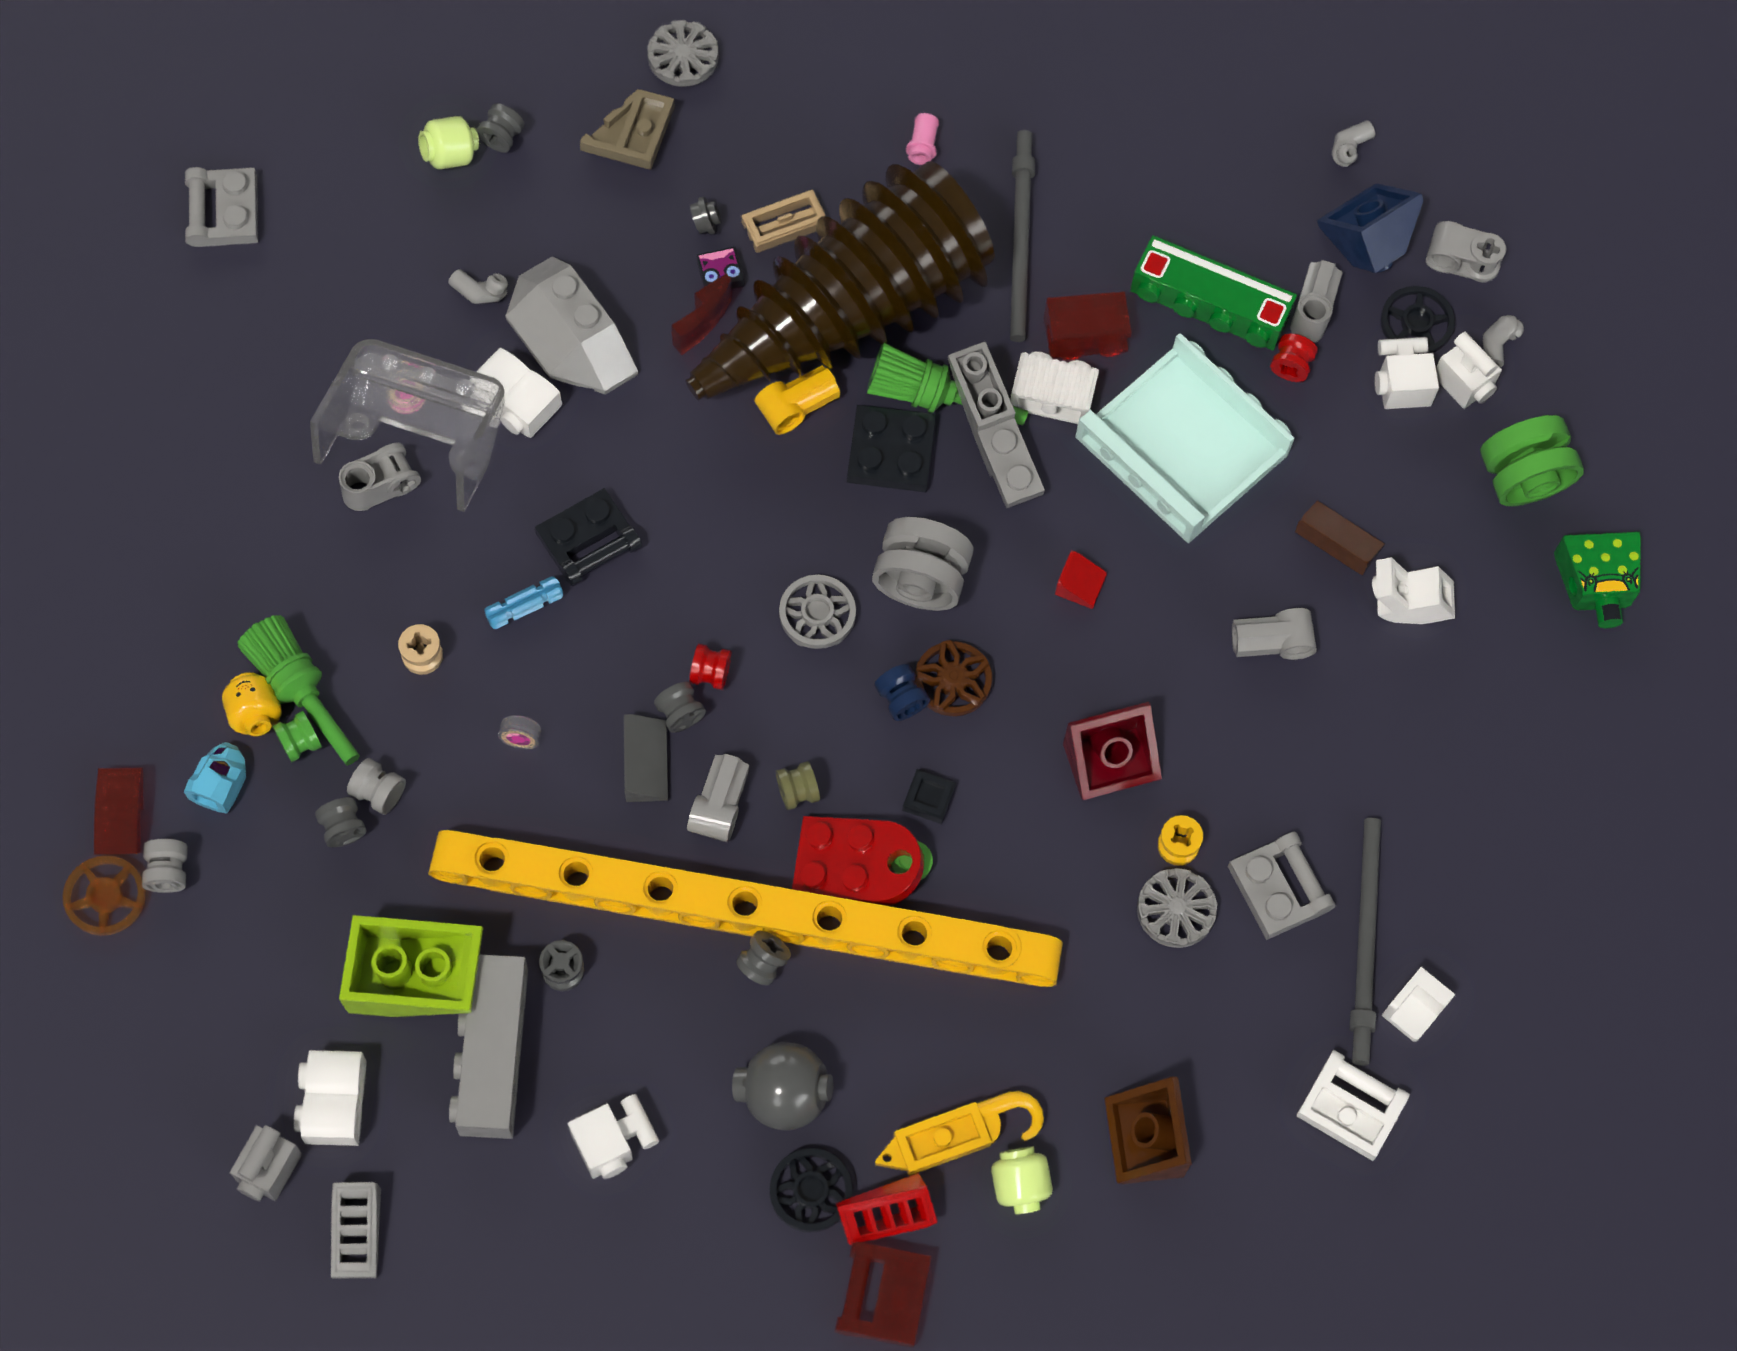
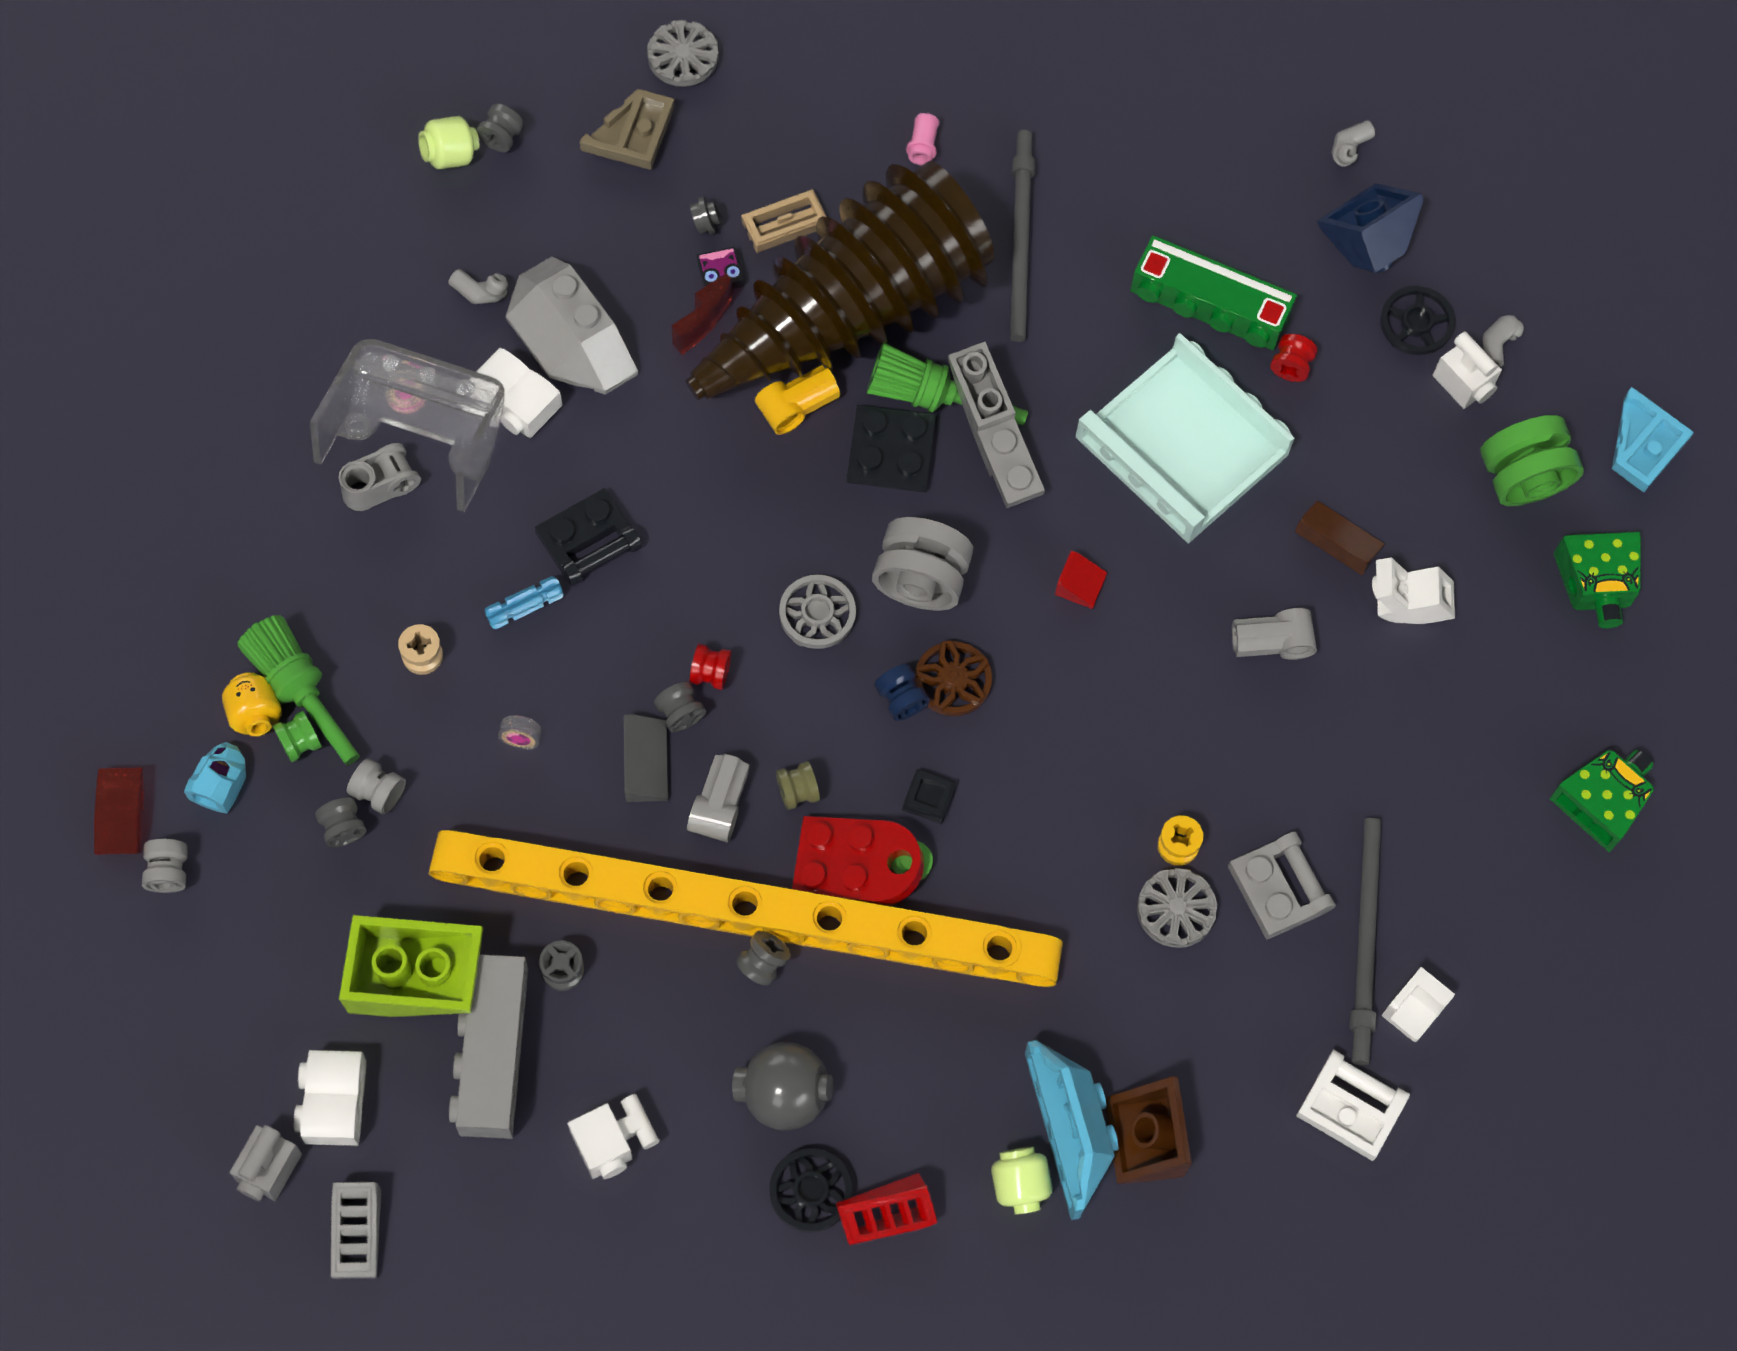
clear orange wheel [63,856,146,935] -> none
light grey plate [185,167,258,247] -> none
clear red plate [835,1242,931,1348] -> none
yellow plate [875,1091,1044,1176] -> none
white brick [1010,352,1099,424] -> none
clear red brick [1044,291,1131,360] -> none
dark red slope [1063,702,1162,800] -> none
light grey piece [1291,260,1342,342] -> none
white brick [1375,337,1439,409] -> none
light grey piece [1426,221,1506,282] -> none
none -> medium azure wedge [1025,1040,1118,1220]
none -> green torso [1550,750,1654,853]
none -> medium azure wing [1612,387,1694,492]

